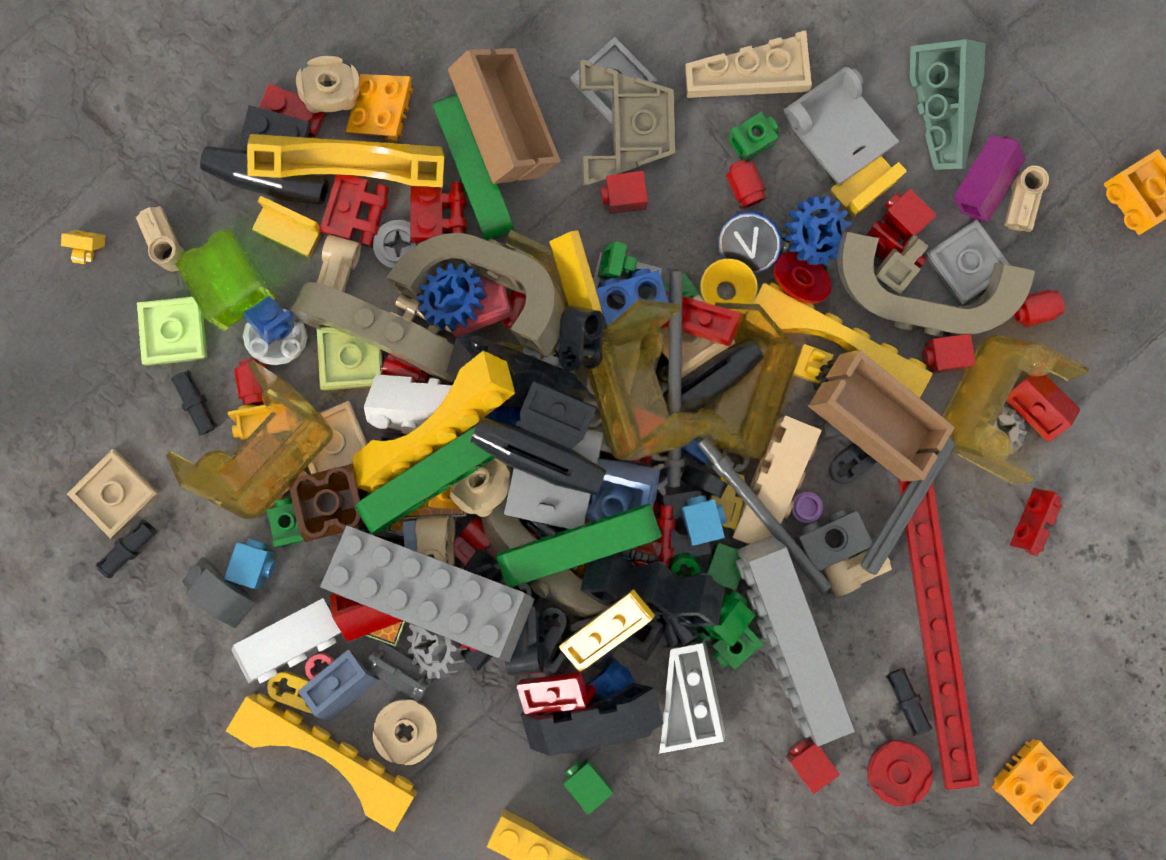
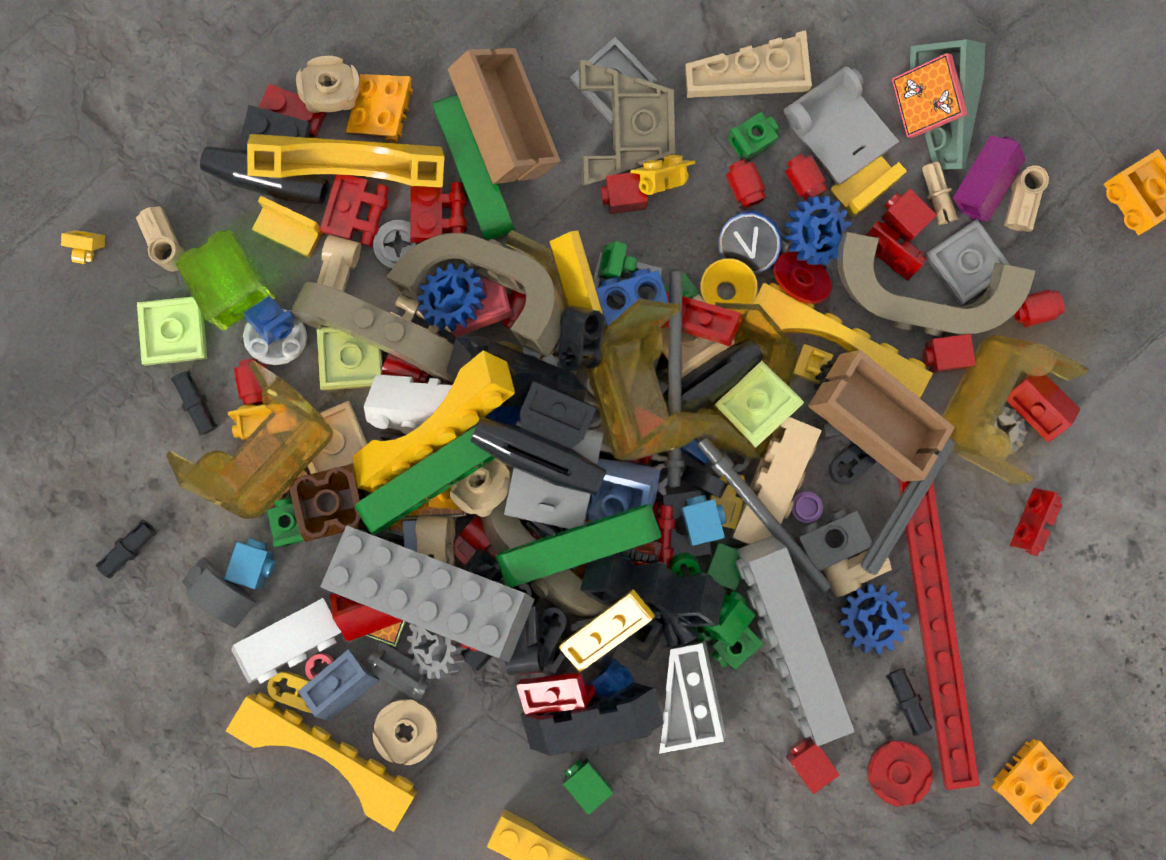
tan tile [67,449,160,539] -> none
dark tan plate [874,235,928,294] -> none
none -> yellow hinge [631,155,695,195]
none -> yellowish green tile [715,361,804,448]
none -> red brick [785,153,828,201]
none -> blue gear [838,584,910,655]
none -> tile [892,53,968,138]
none -> tan axle [922,162,958,226]

